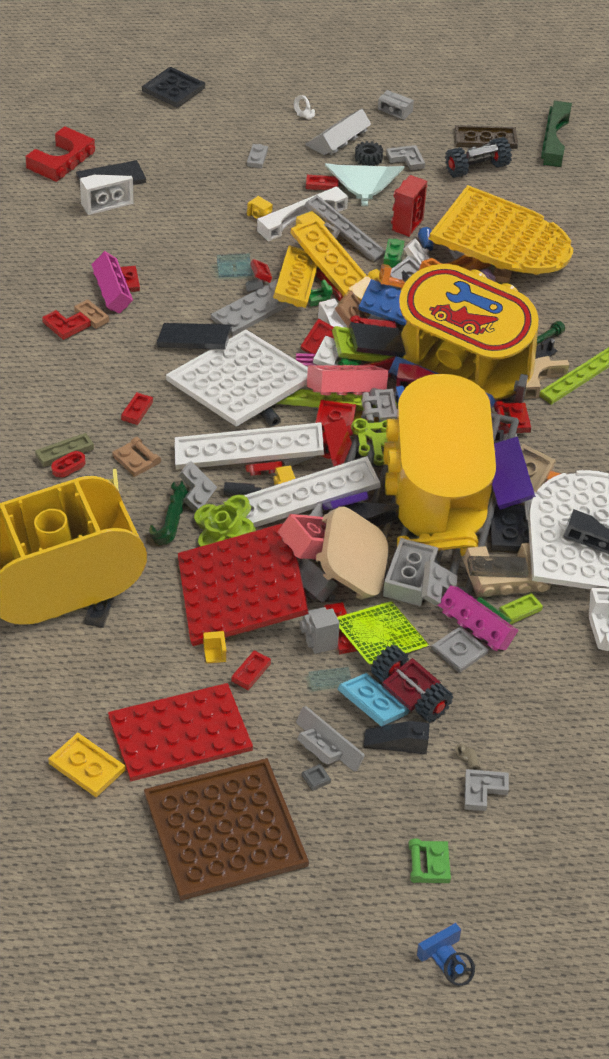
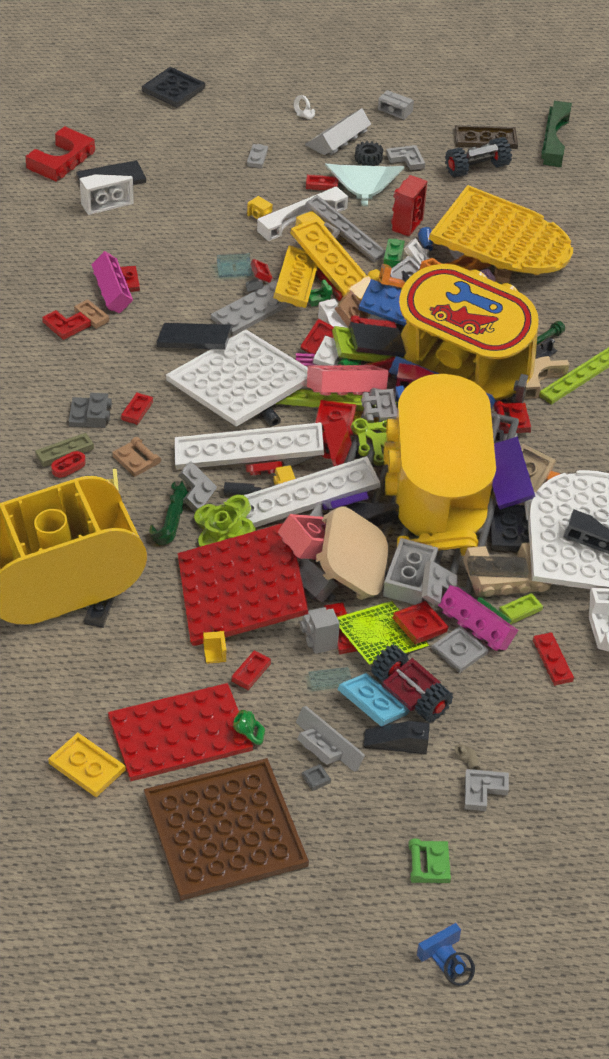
none -> dark grey plate [69,393,112,428]
none -> green piece [233,710,265,745]
none -> red plate [392,601,449,644]
none -> red plate [533,632,574,686]

